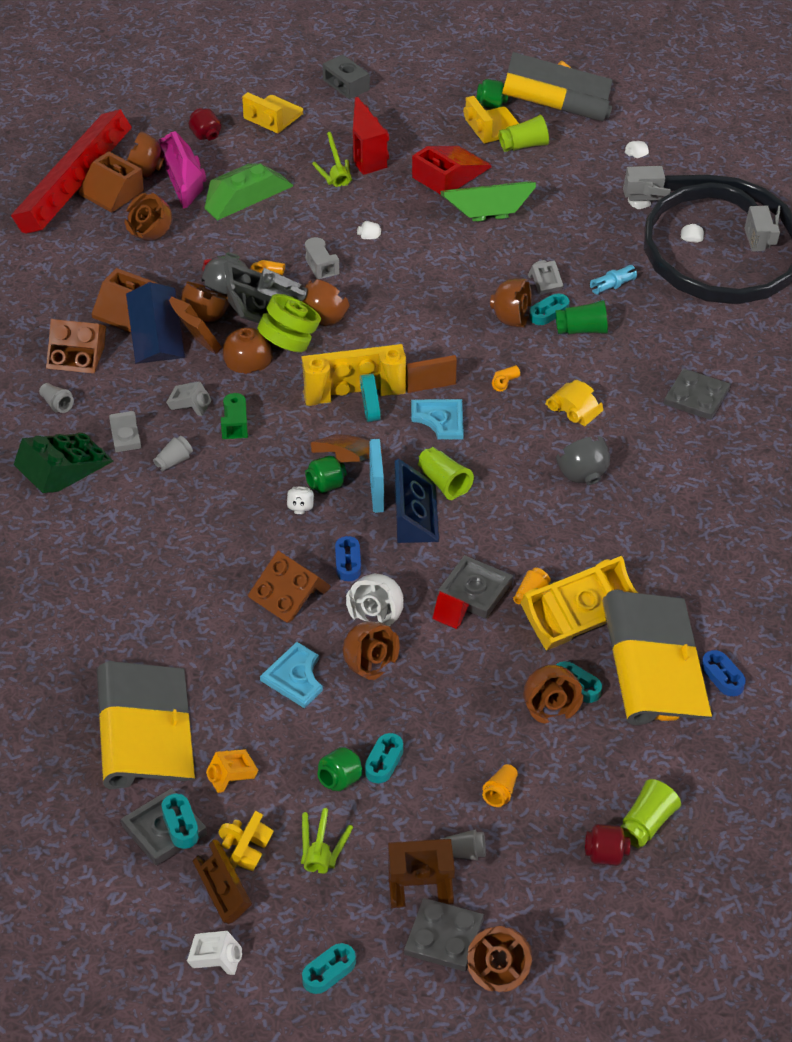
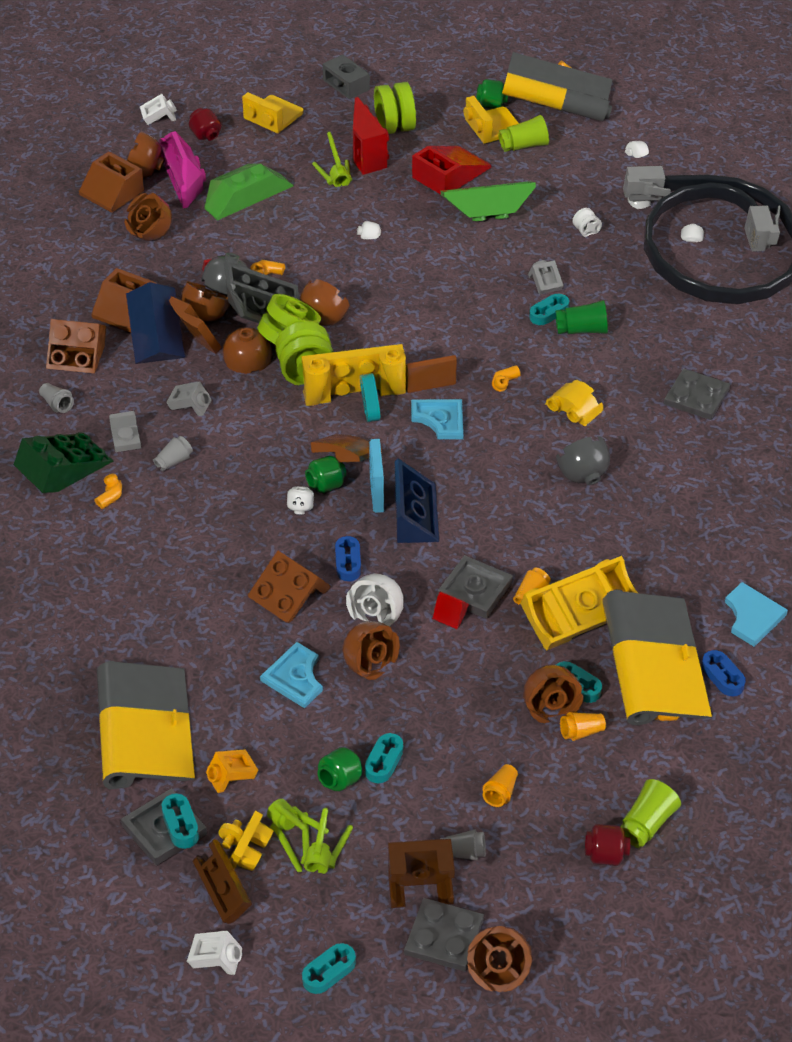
red brick [11,109,132,234] -> none
green leg [221,393,248,440] -> none
dark grey hinge [256,268,307,301] -> none
light grey leg [305,237,339,279] -> none
lime plant [417,447,474,500] -> none
dark orange cylinder [490,278,532,328] -> none
medium azure pin [590,265,637,294] -> none
none -> light orange arm [94,474,122,509]
none -> white bracket [140,94,177,125]
none -> lime plant [267,799,329,872]
none -> lime wheel [275,321,334,385]
none -> lime wheel [374,82,416,134]
none -> light orange cone [560,712,606,741]
none -> white wheel [573,208,602,237]
none -> medium azure tile [725,582,788,647]

